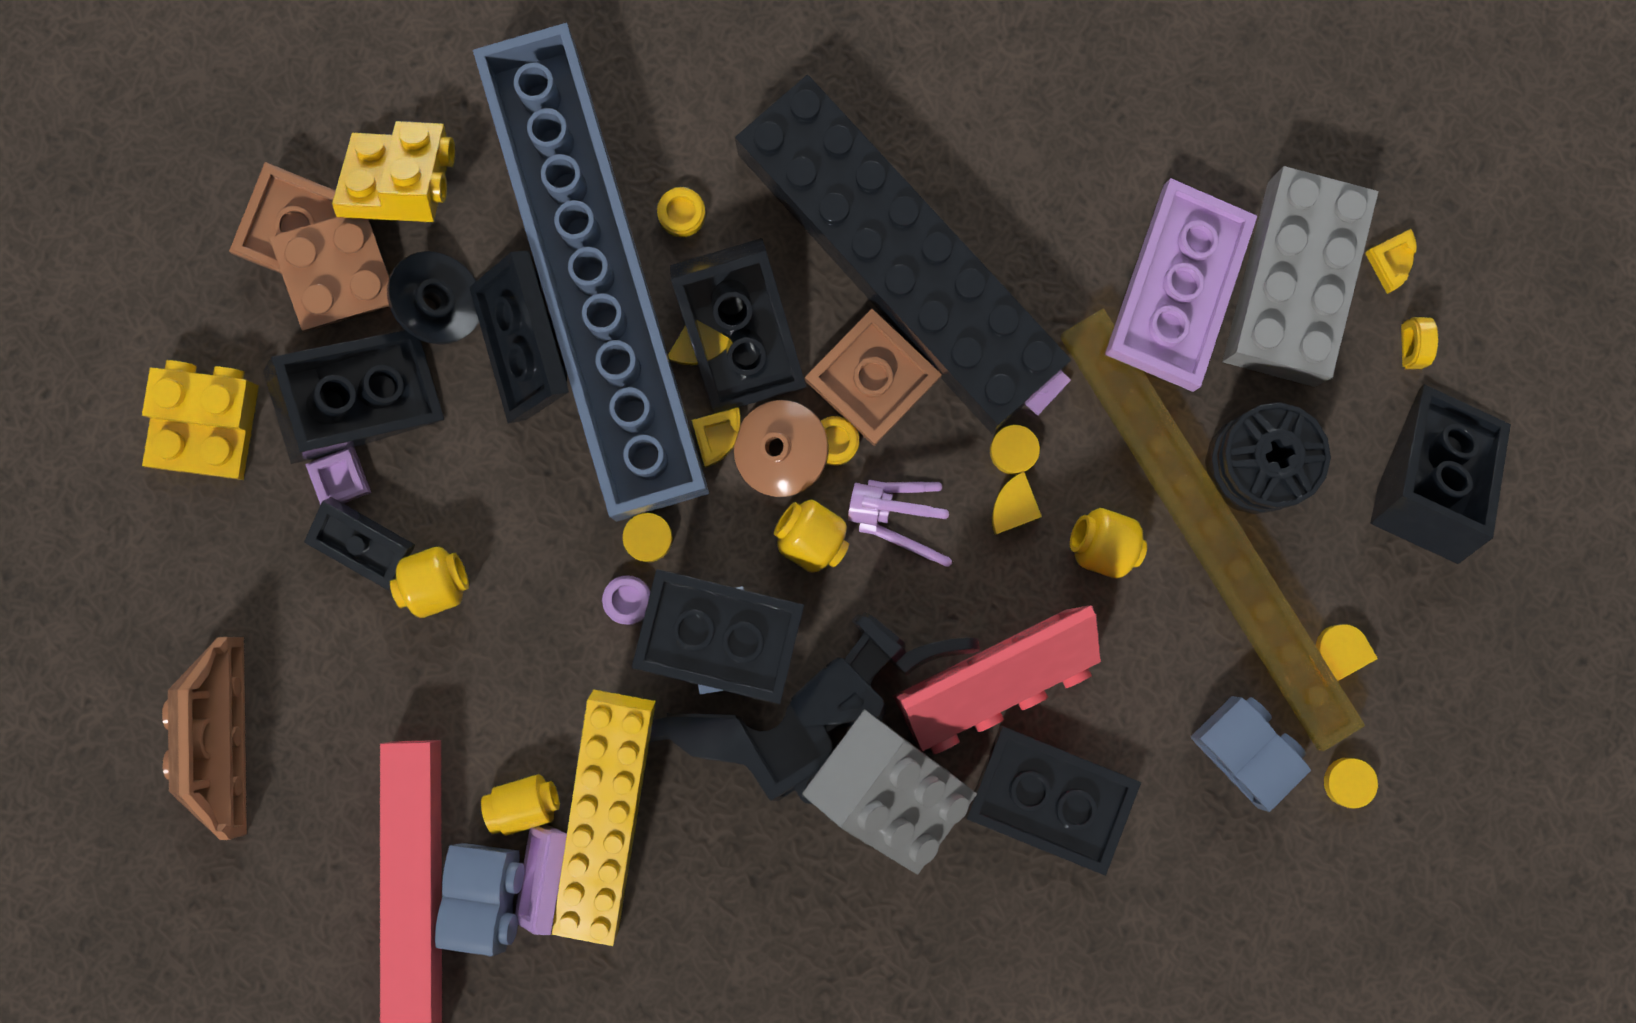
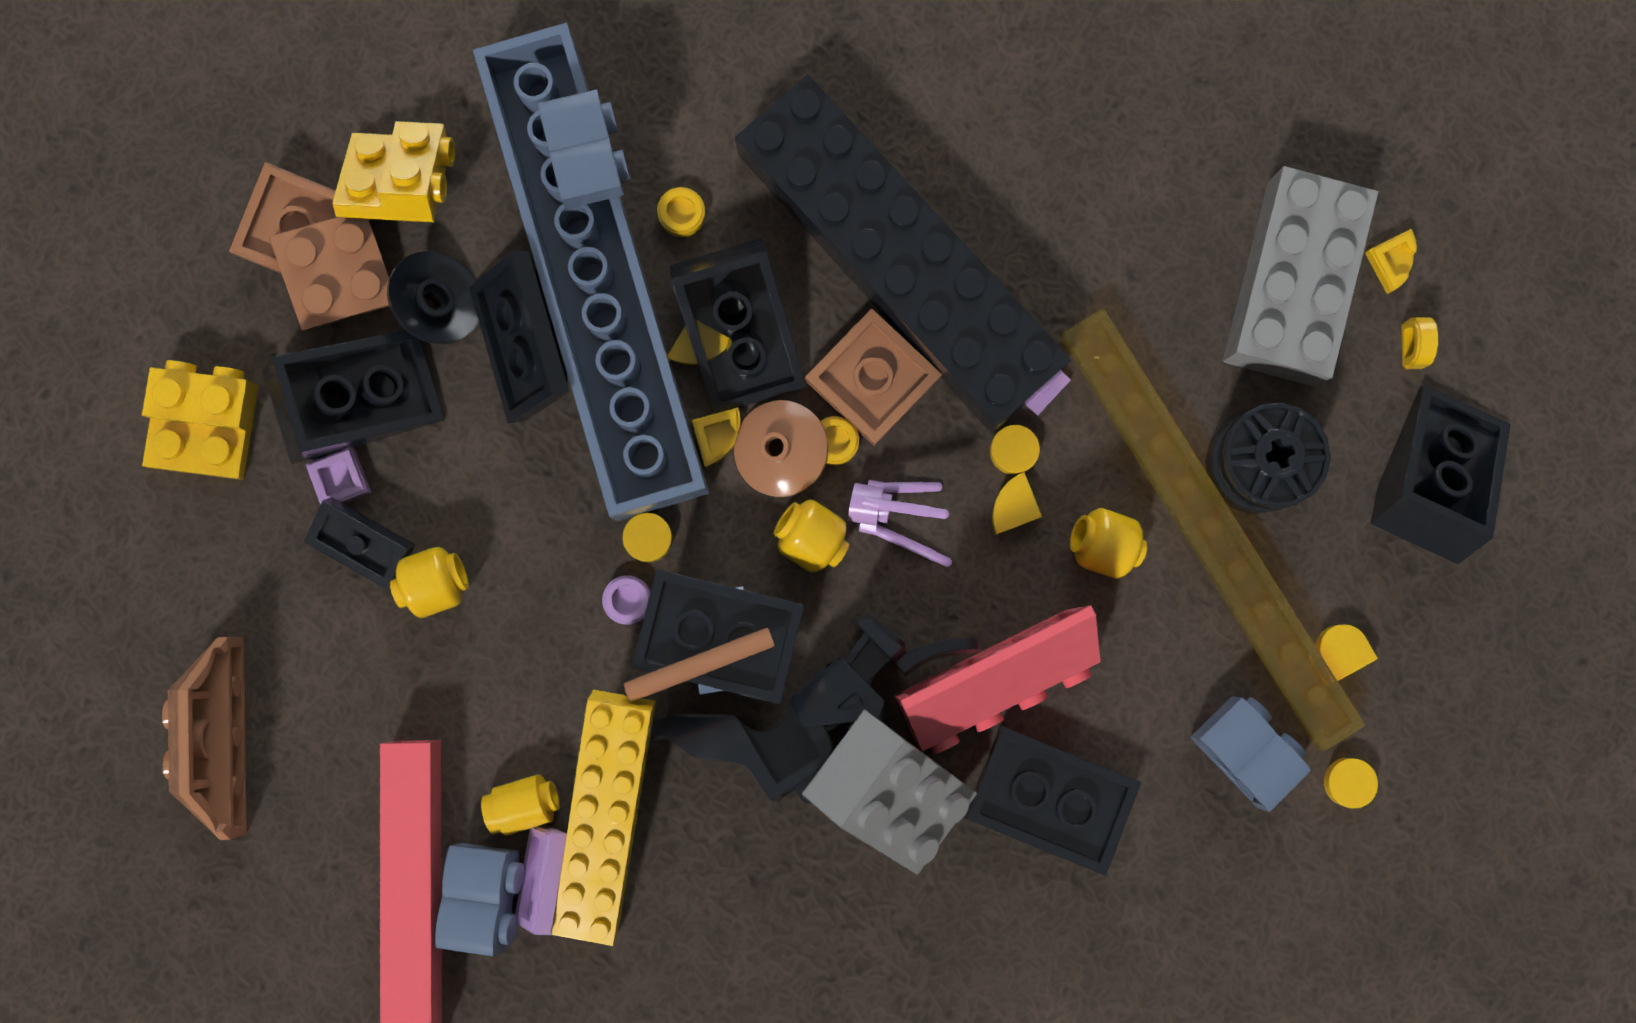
lavender plate [1105,178,1257,392] -> none
none -> sand blue brick [538,89,630,209]
none -> nougat bar [624,627,775,702]

